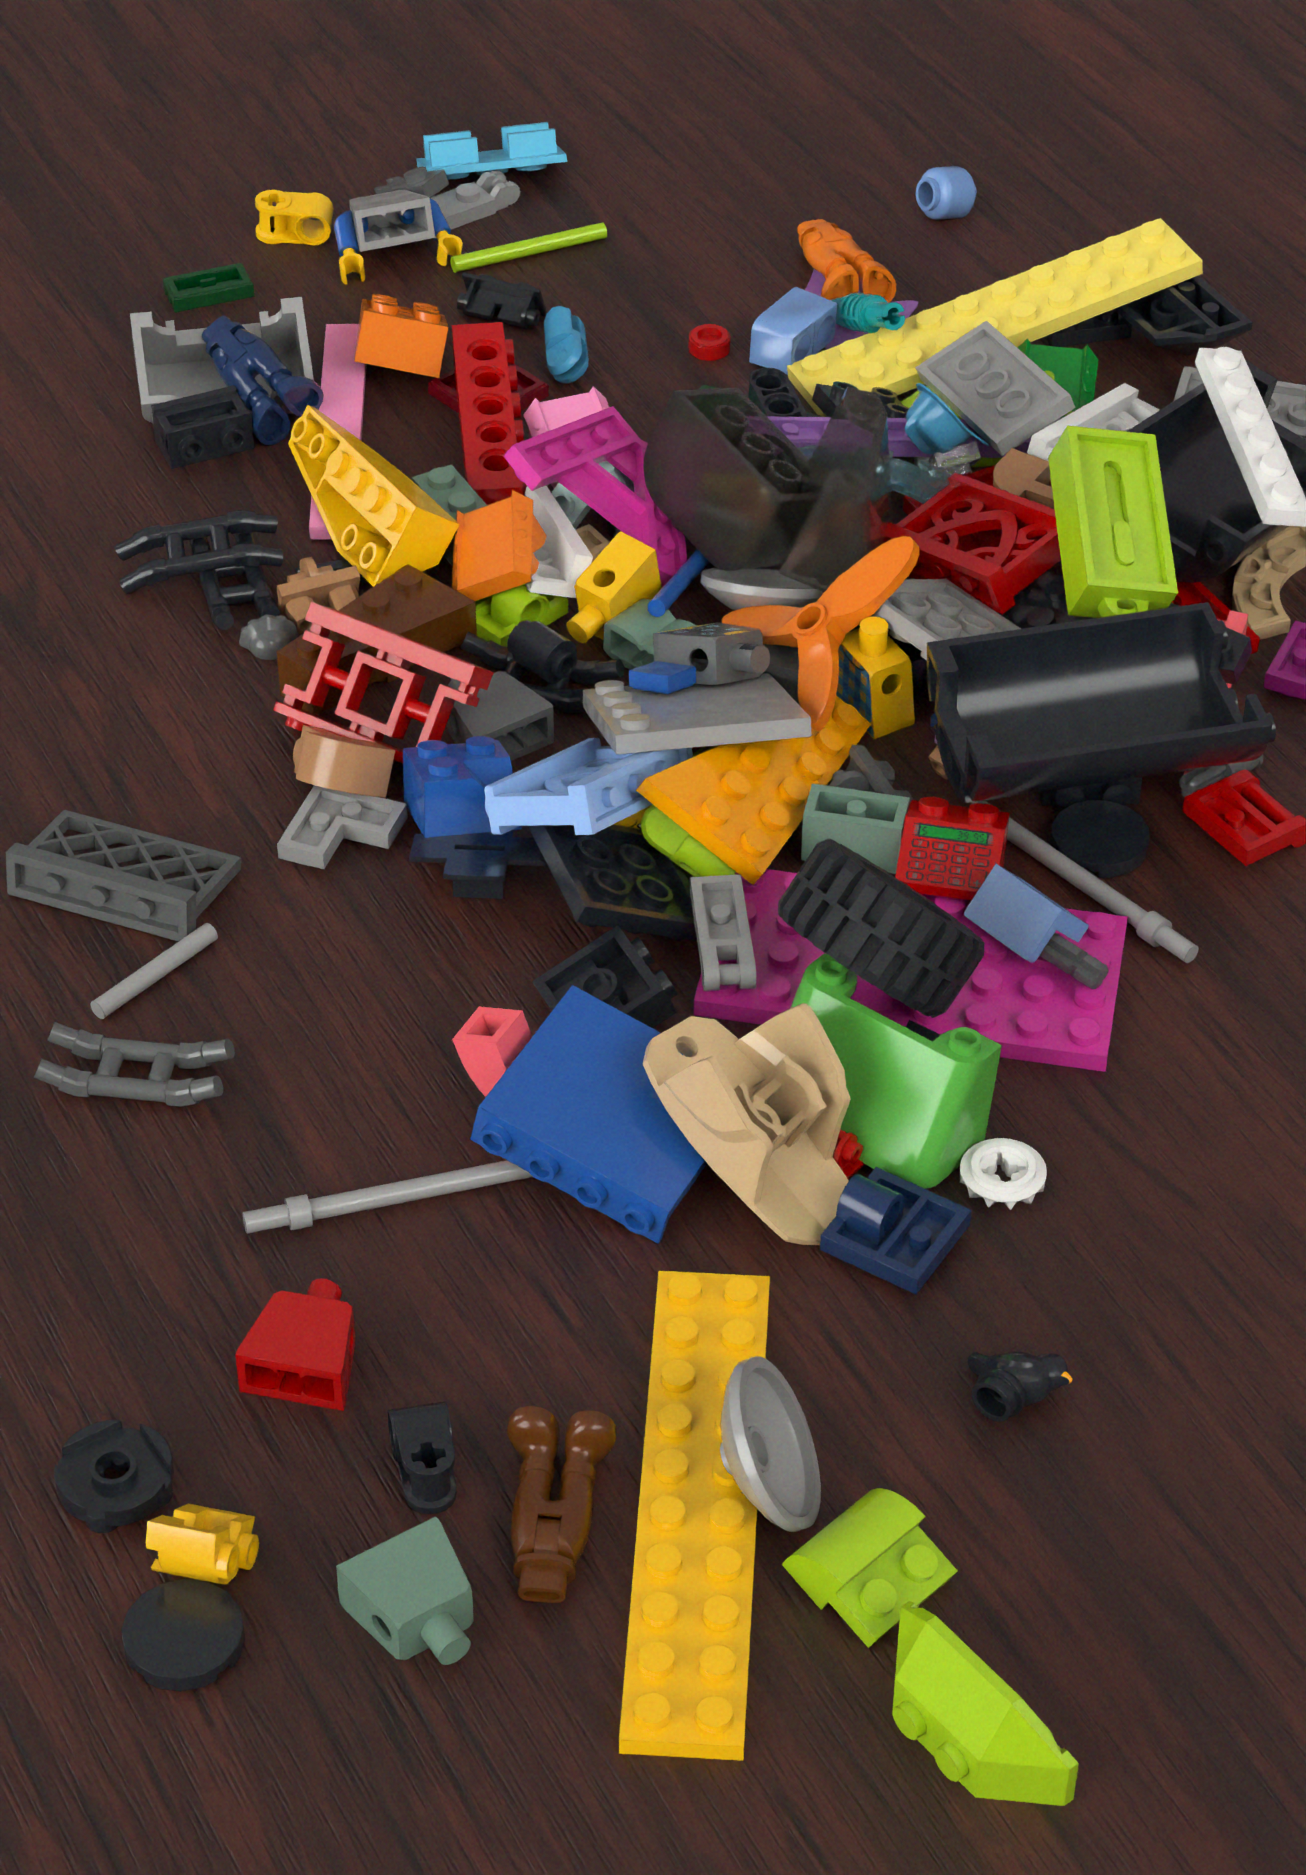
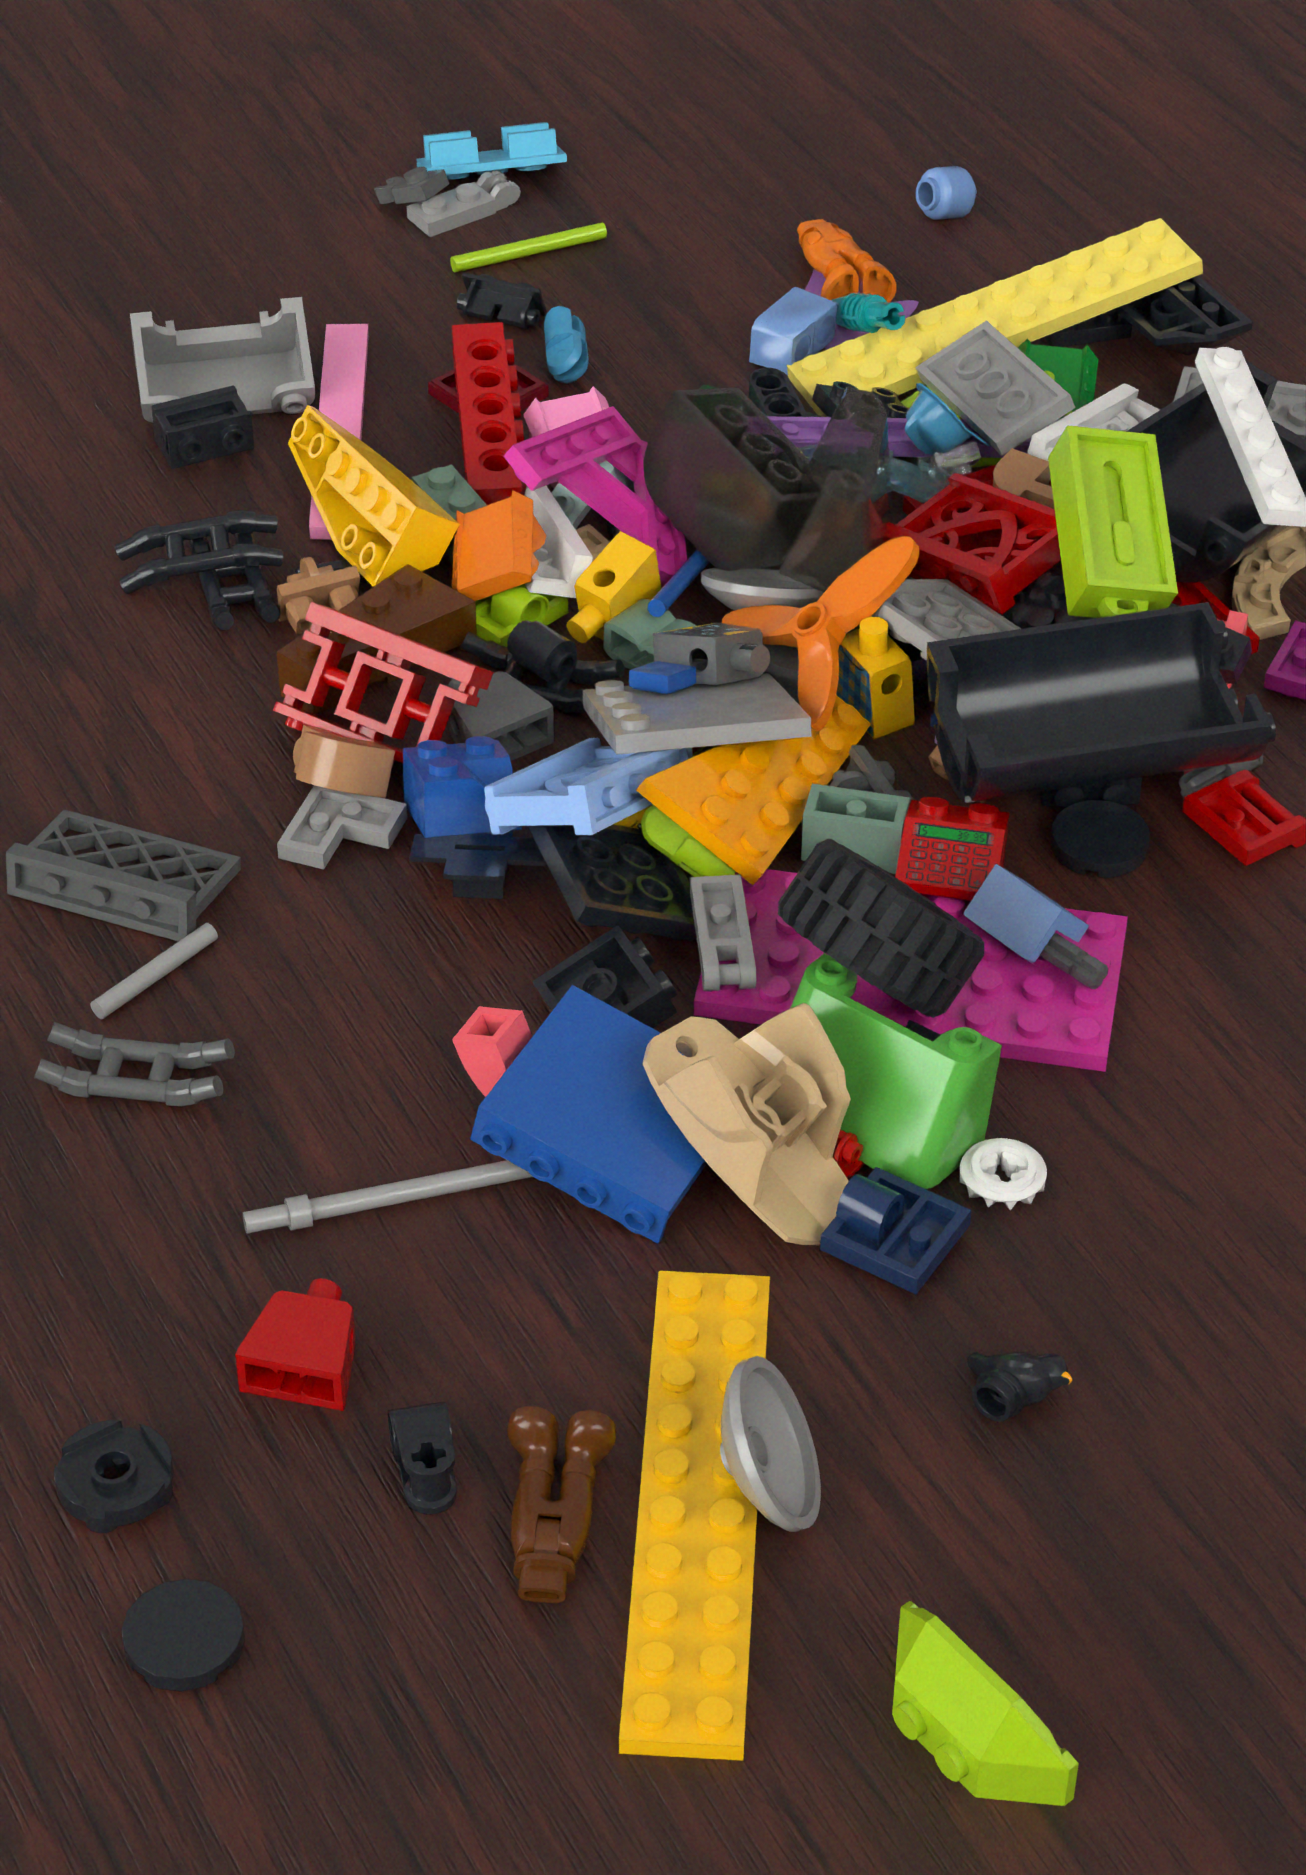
yellow cylinder [146,1504,259,1585] -> none
dark green tile [163,263,255,313] -> none
dark blue piece [202,316,324,445] -> none
dark grey piece [239,614,299,660] -> none
yellow piece [255,190,334,246] -> none
torso [334,190,463,284] -> none
sand green torso [336,1516,474,1665] -> none
orange slope [354,294,448,378] -> none
red tile [688,324,731,361] -> none
lime brick [782,1488,958,1648] -> none
light grey bar [972,801,1199,963] -> none

